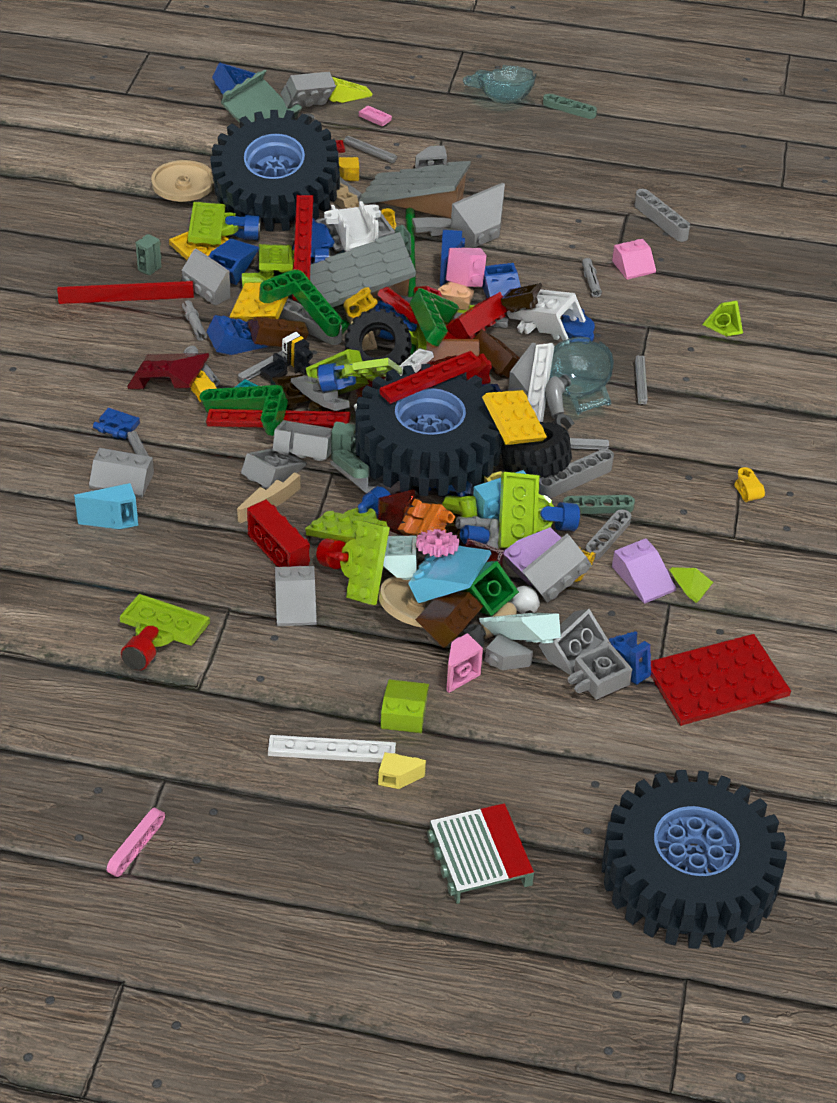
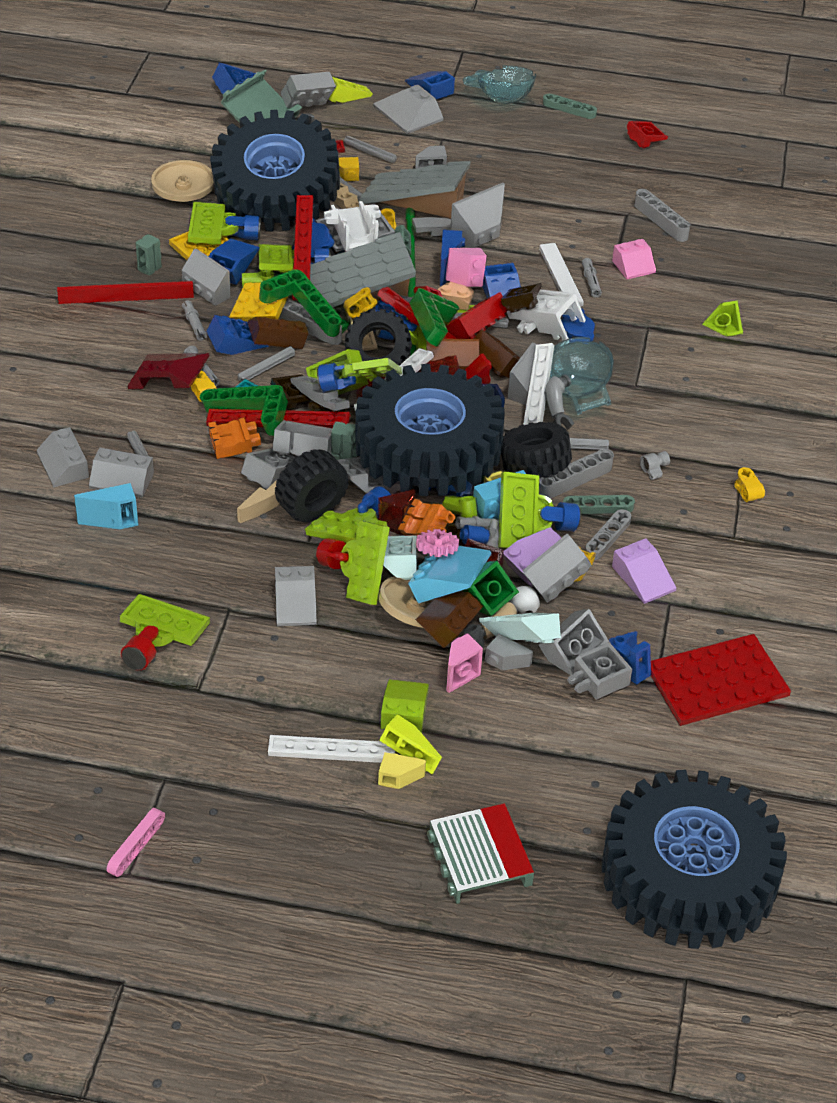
blue plate [93,408,140,439] -> none
red brick [247,499,310,567] -> none
black bracket [260,353,288,382] -> none
black hips [282,332,313,375] -> none
sand green beam [333,450,369,479] -> none
bright pink plate [359,105,392,127] -> none
red plate [380,351,481,404] -> none
yellow plate [482,390,547,445] -> none
light grey axle [635,355,648,405] -> none
lime slope [669,567,713,603] -> none
none -> light grey slope [37,427,89,488]
none -> orange hips [208,418,261,459]
none -> black tyre [275,449,349,522]
none -> light grey slope [373,85,443,134]
none -> neon yellow slope [379,714,442,774]
none -> blue slope [405,71,455,100]
none -> white tile [539,243,584,307]
none -> red slope [627,121,668,148]
none -> light grey piece [640,451,670,480]

